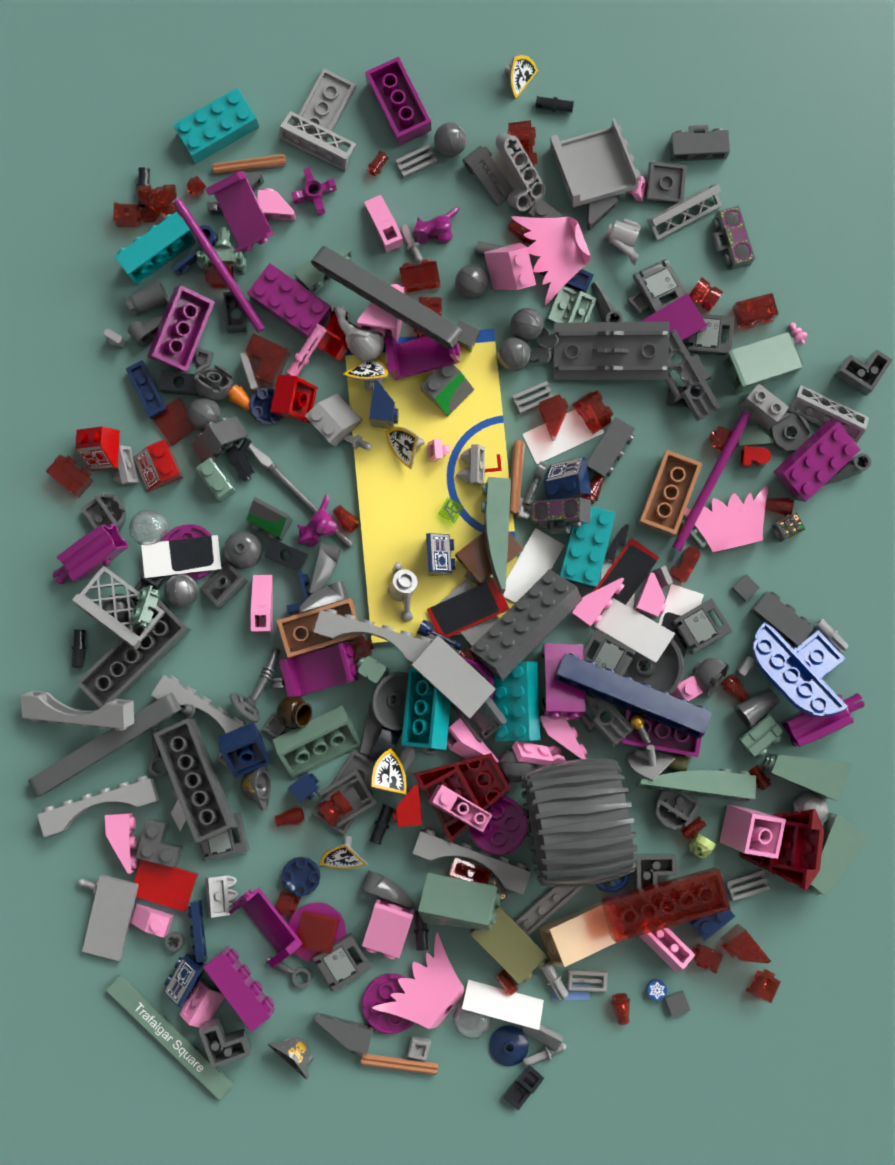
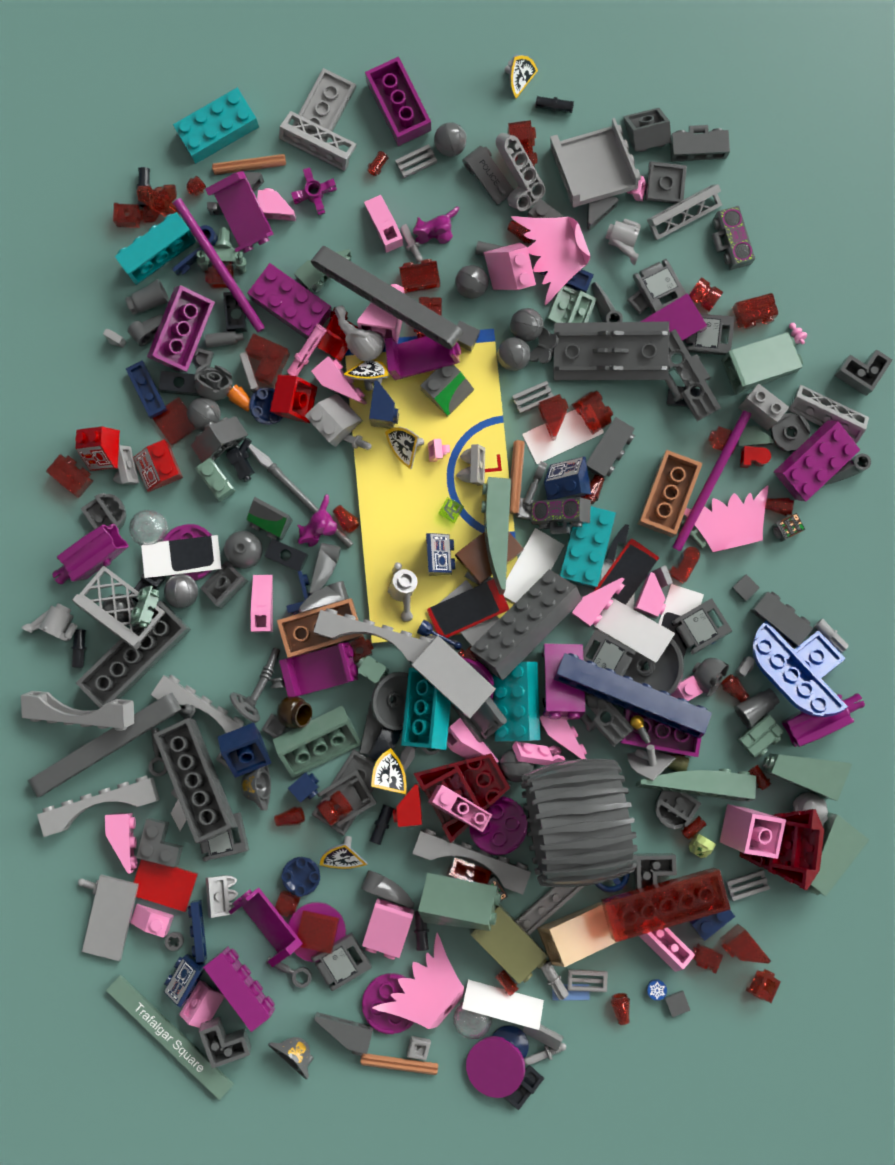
none -> light grey piece [22,603,77,642]
none -> dark grey cylinder [205,331,244,348]
none -> bright pink slope [311,356,367,405]
none -> magenta tile [466,1036,525,1098]
none -> dark grey slope [623,108,672,152]

